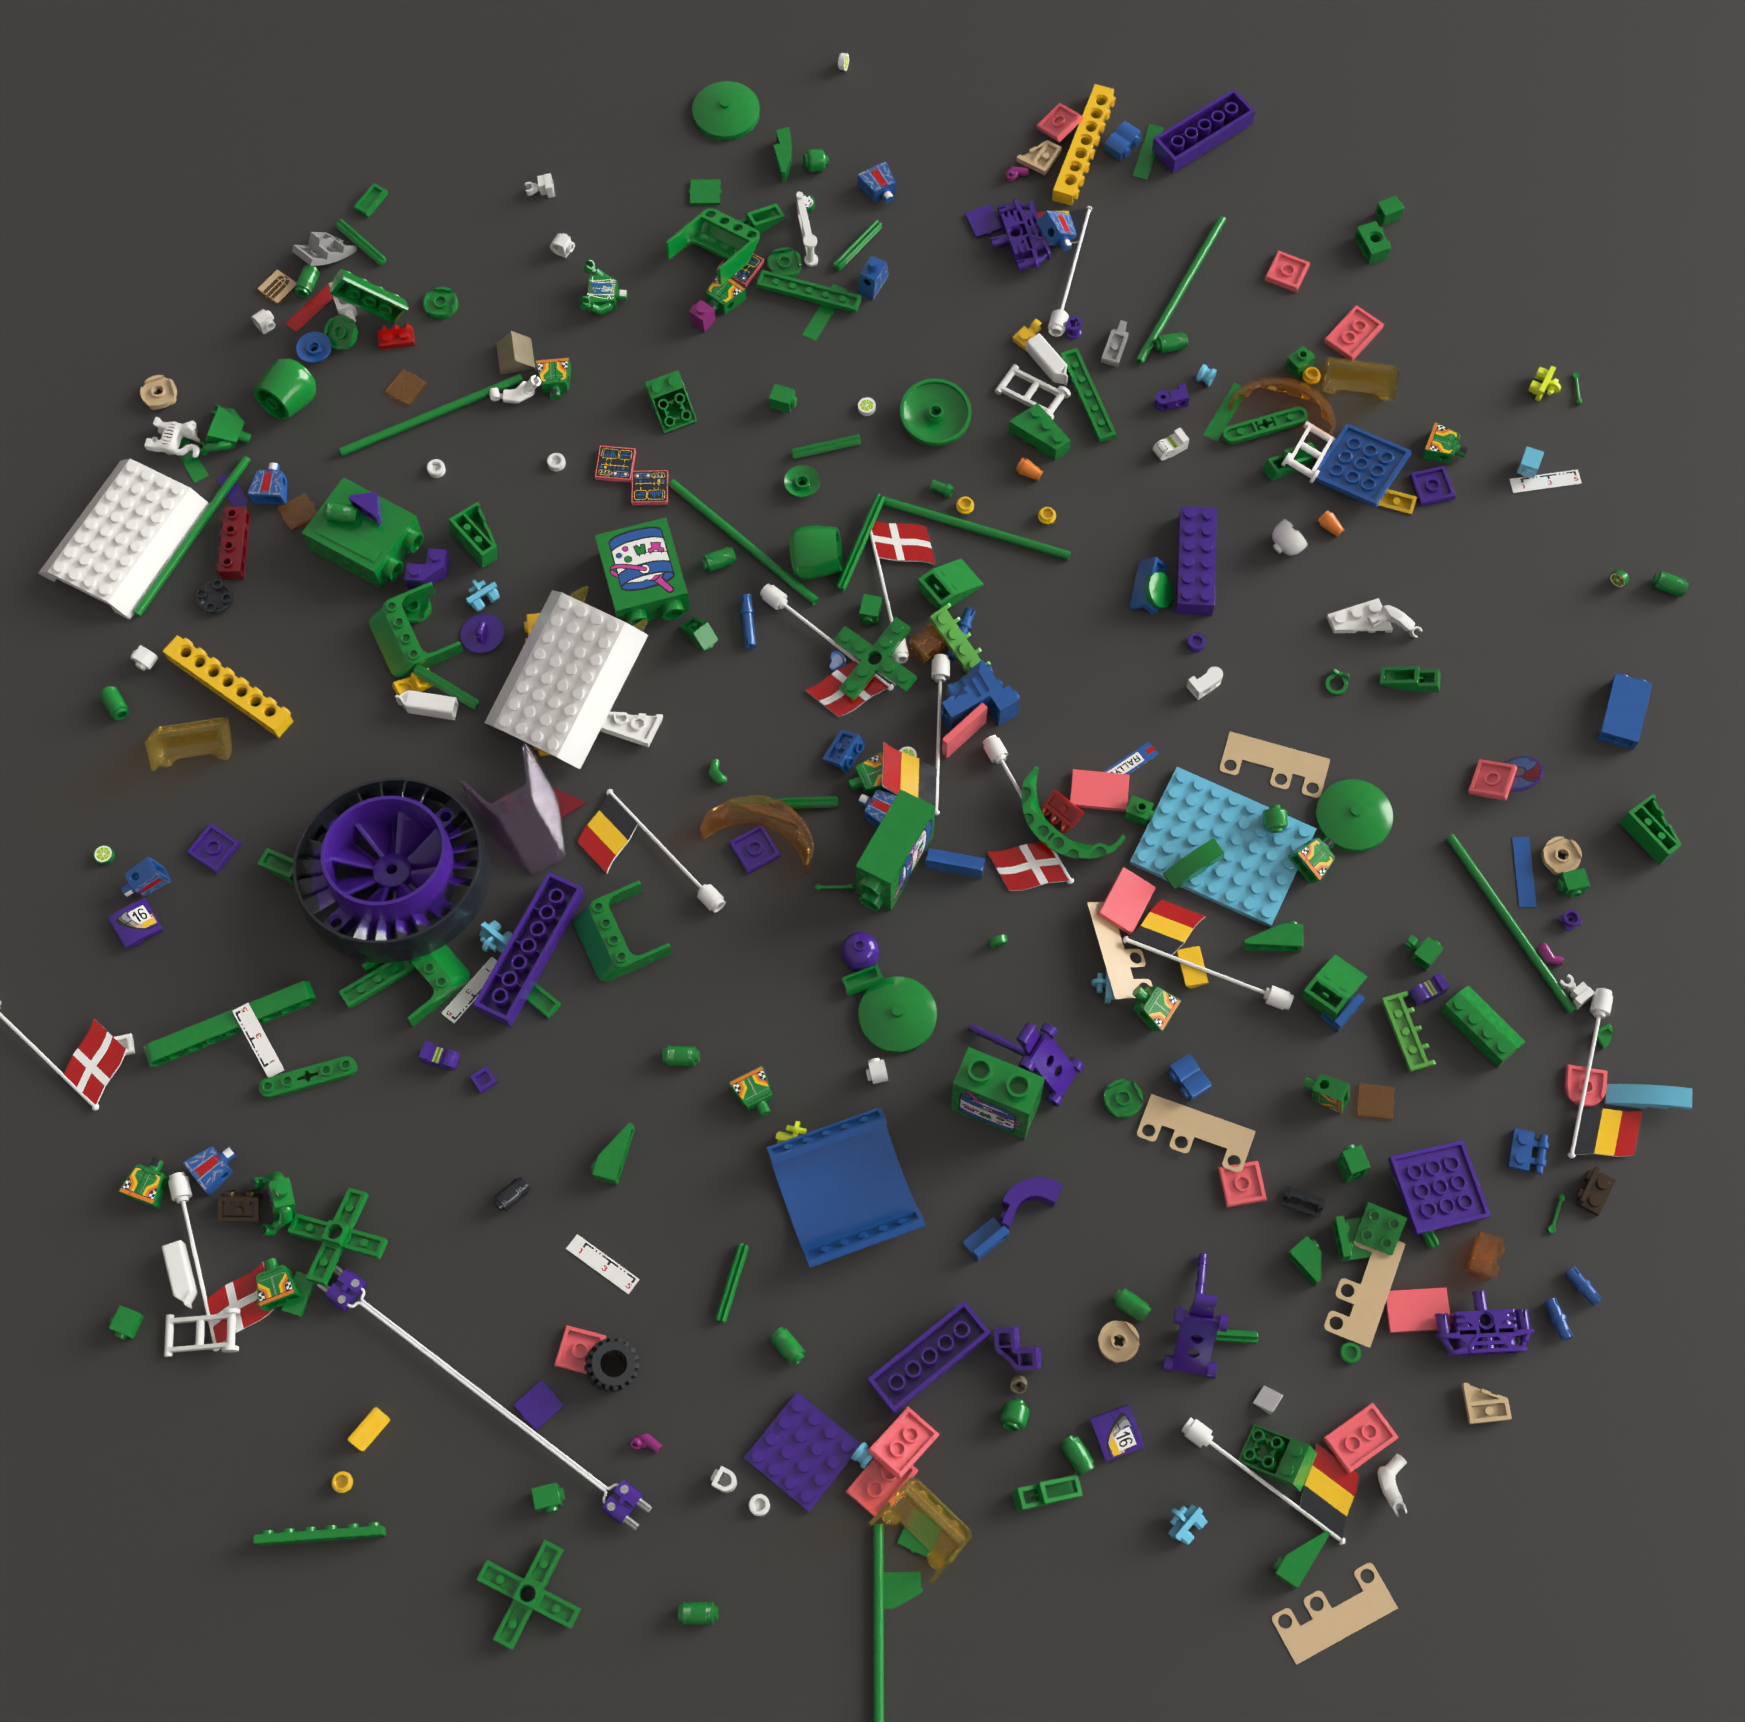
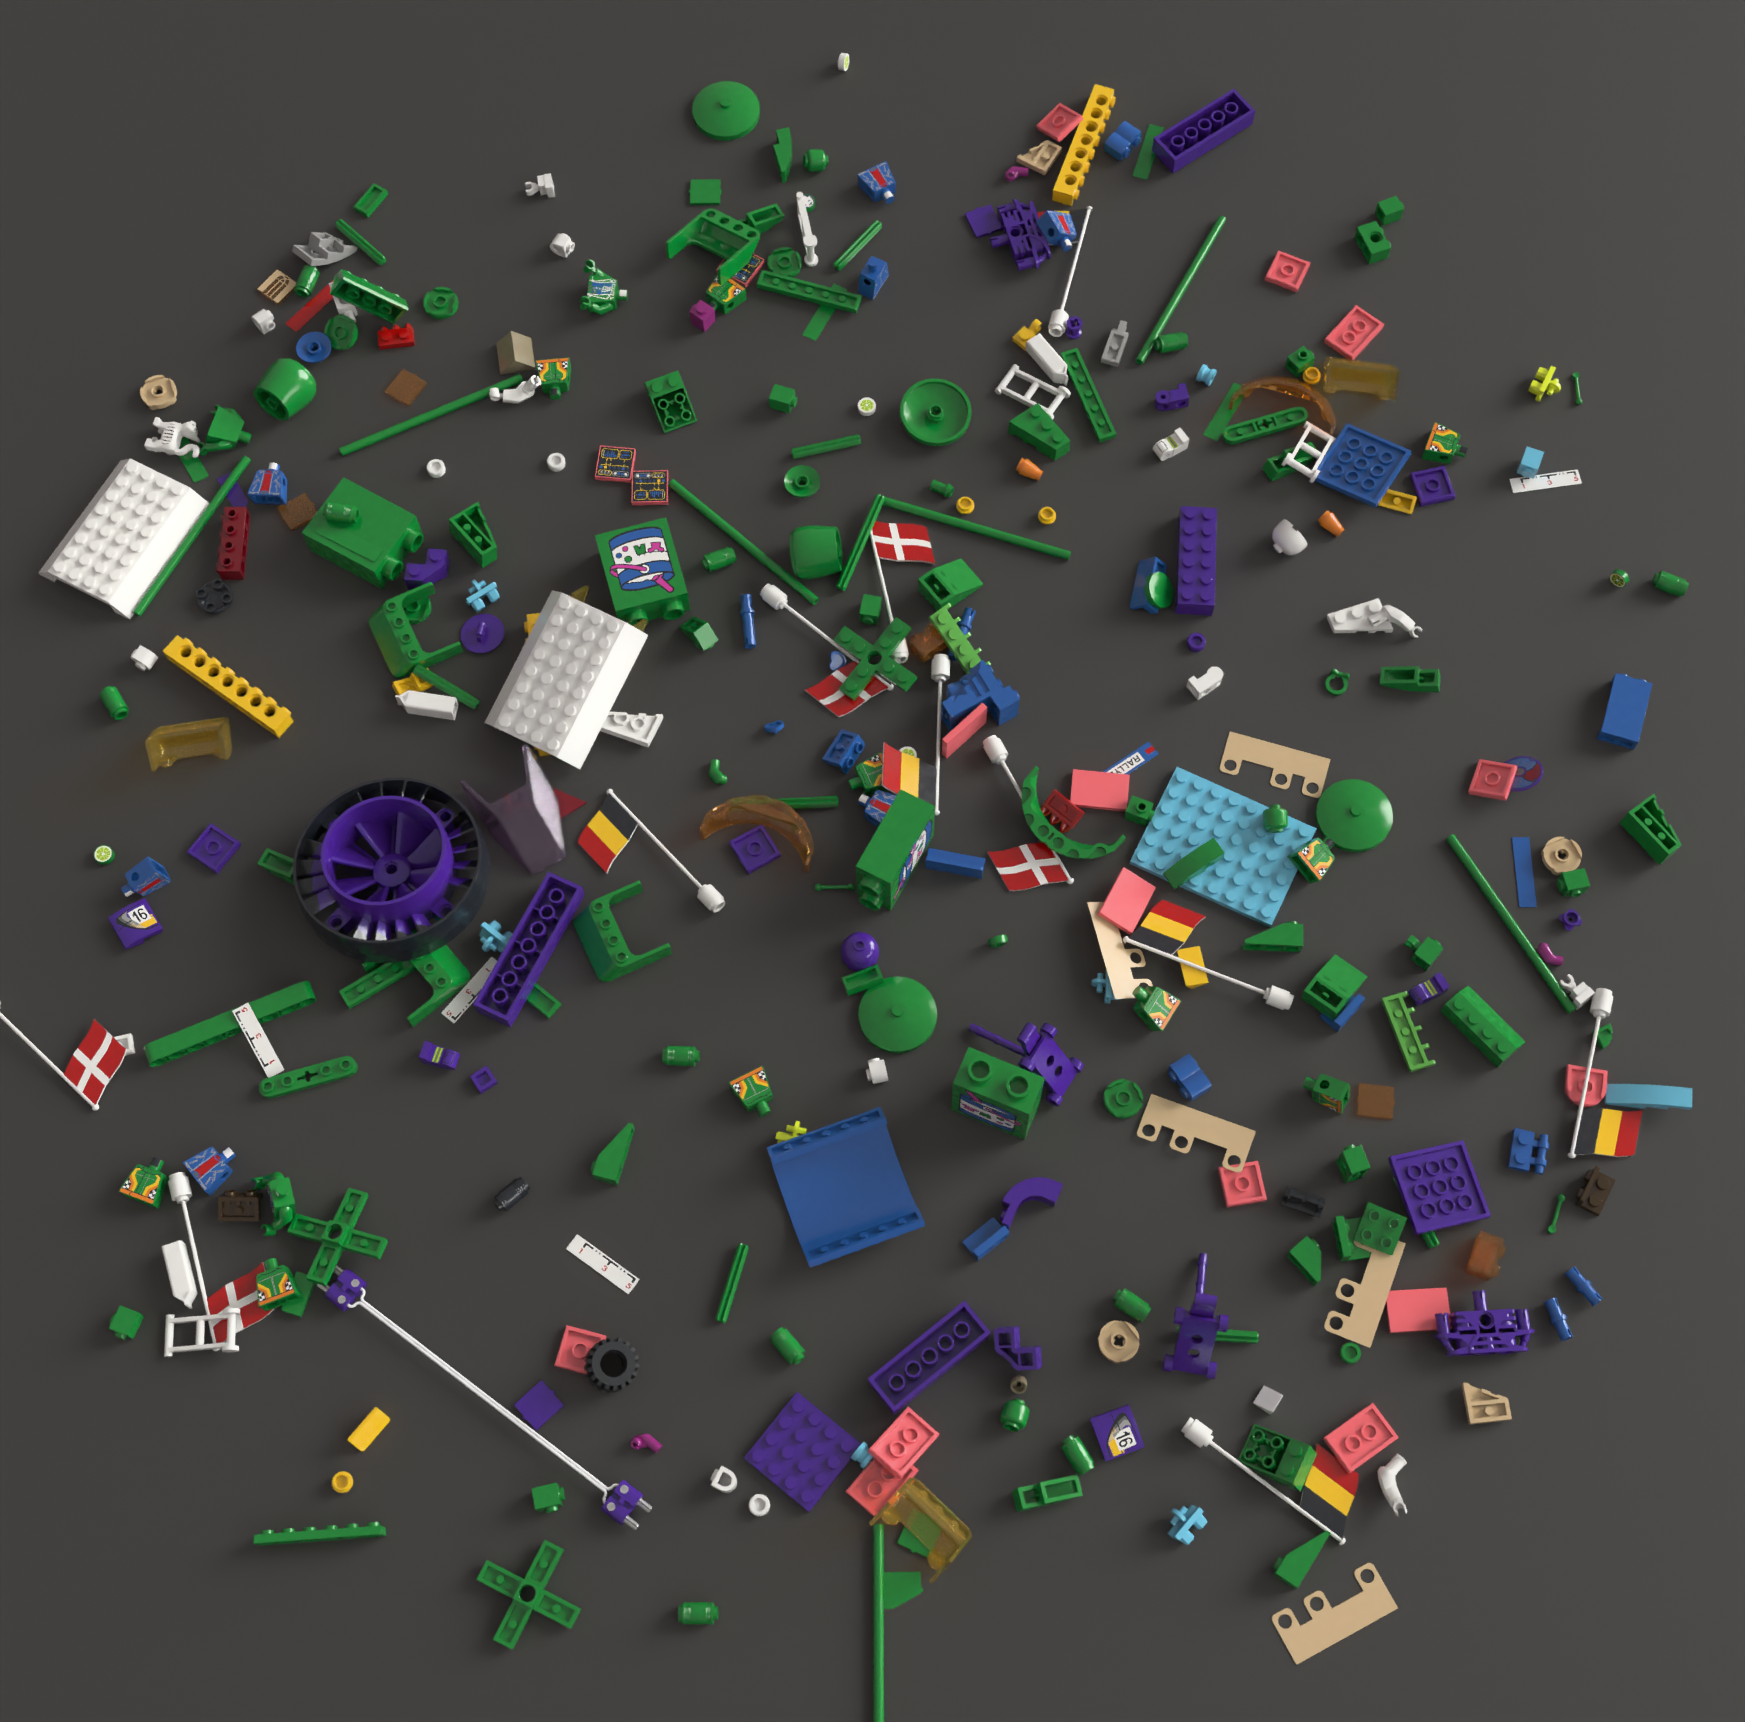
dark purple slope [348,492,382,526] -> none
none -> blue piece [764,720,784,734]

